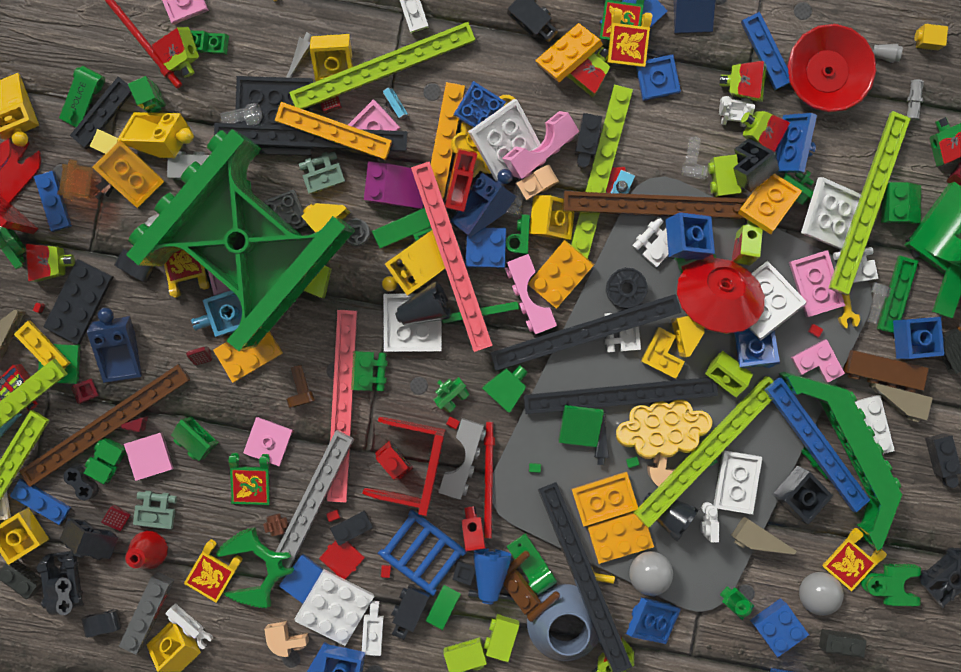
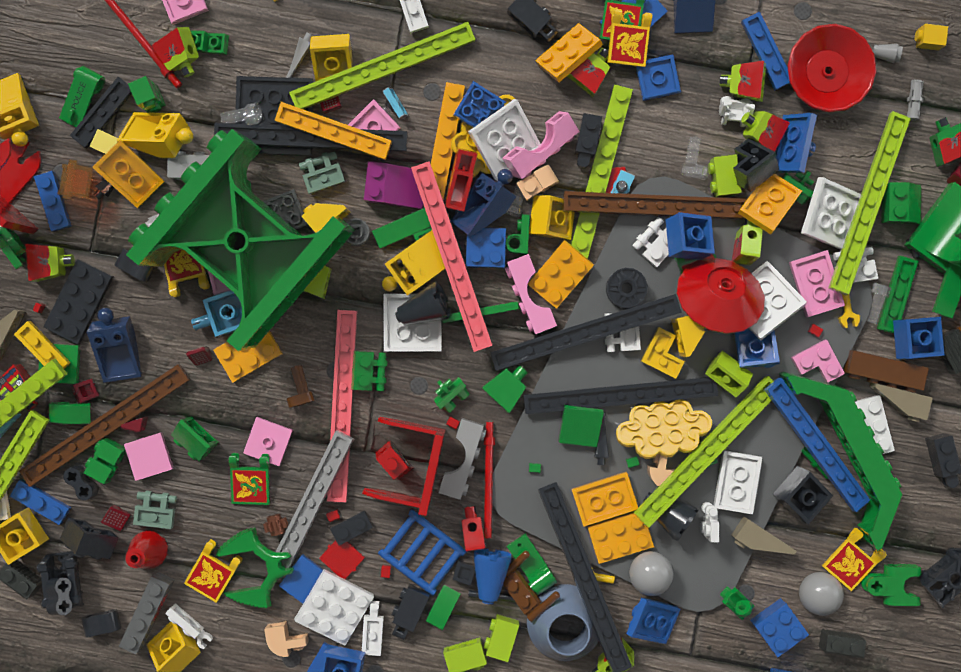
none -> green slope [49,402,91,424]

